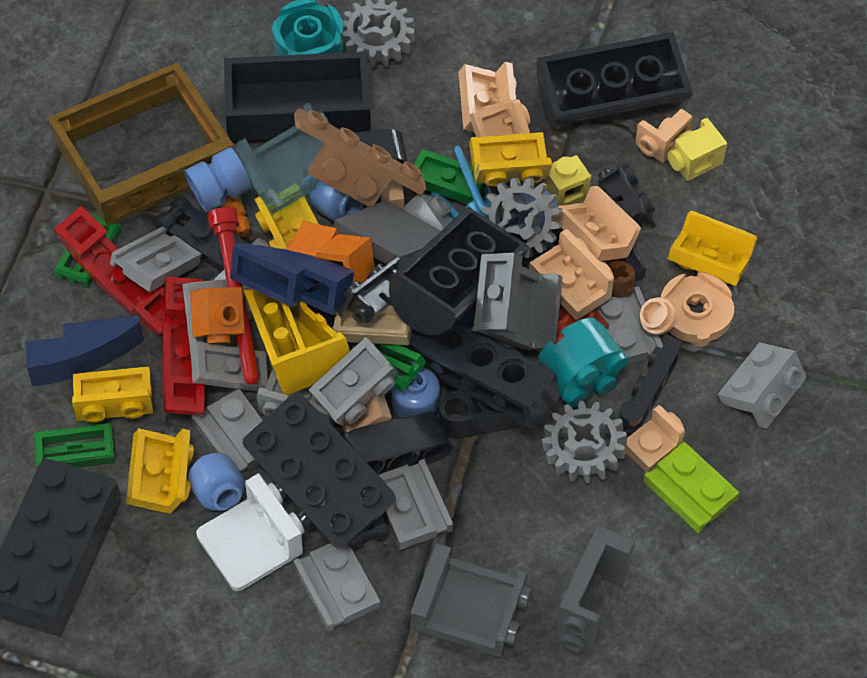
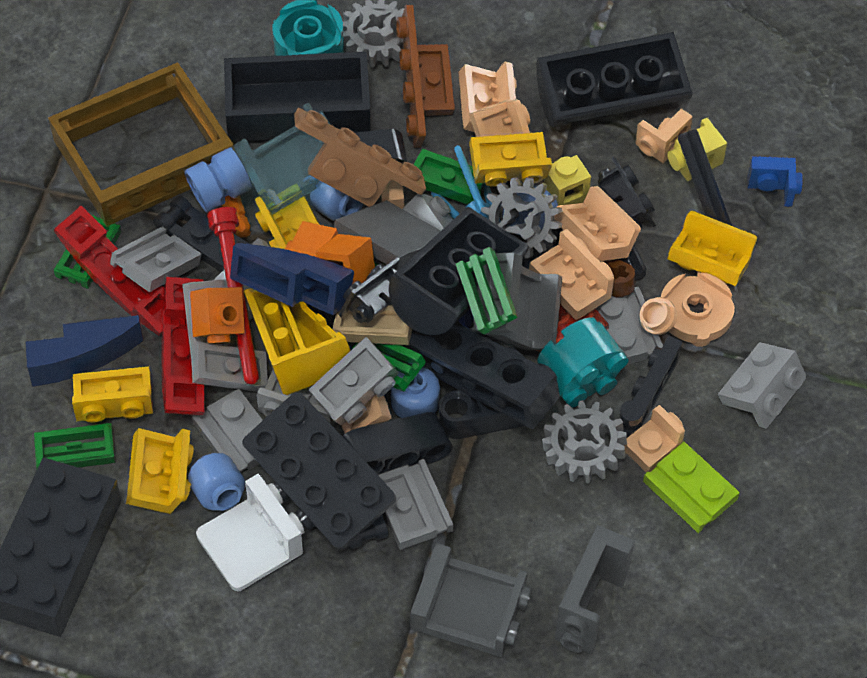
light grey plate [293,543,381,632] -> none
none -> dark orange bracket [396,5,455,148]
none -> tile [456,247,518,334]
none -> black axle [678,129,732,226]
none -> blue bracket [747,156,802,207]

